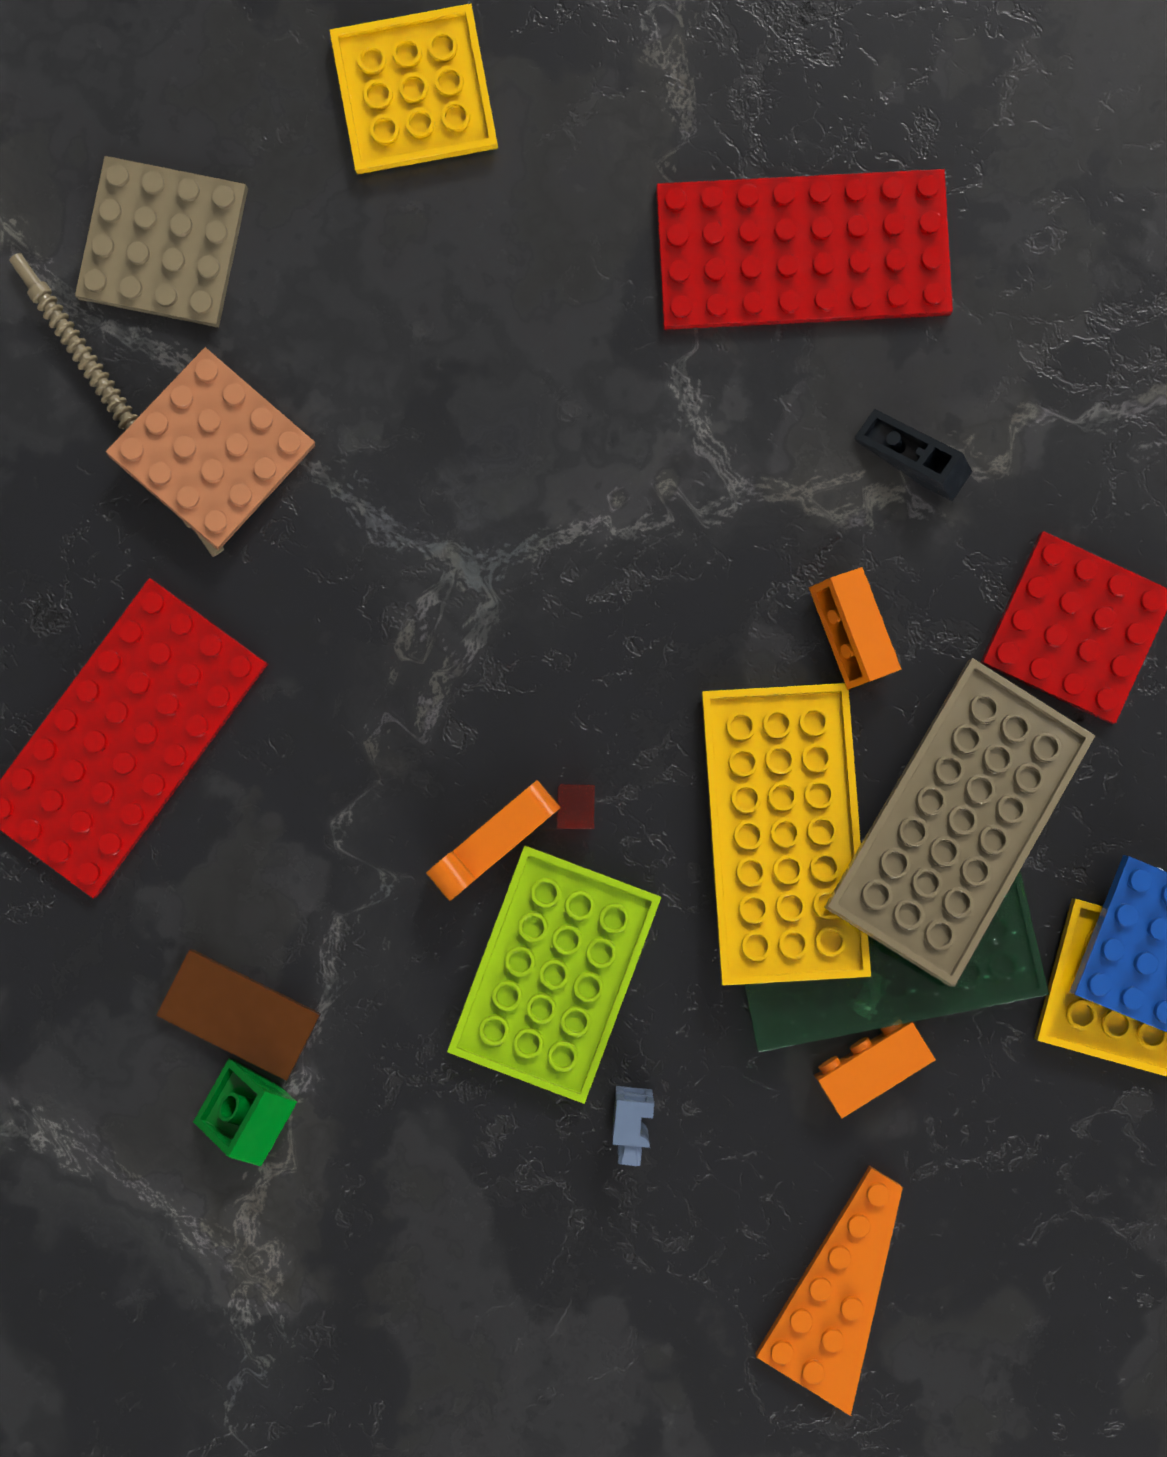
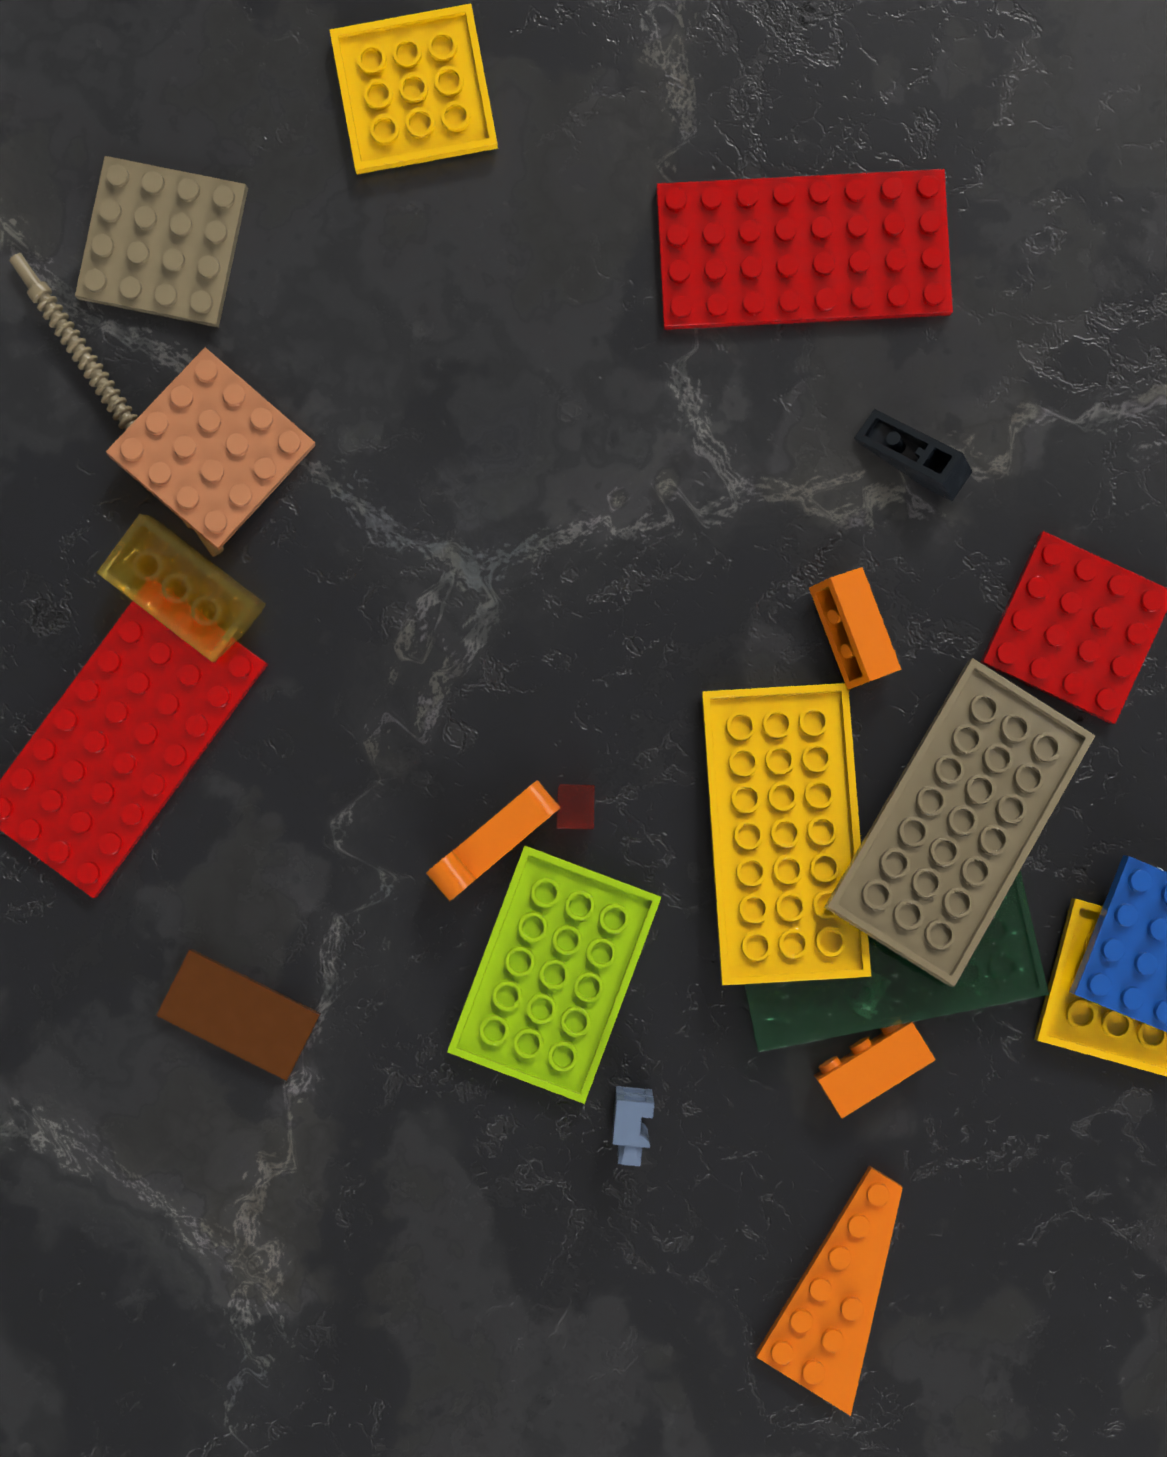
green slope [193,1058,297,1166] -> none
none -> clear yellow slope [96,514,267,662]

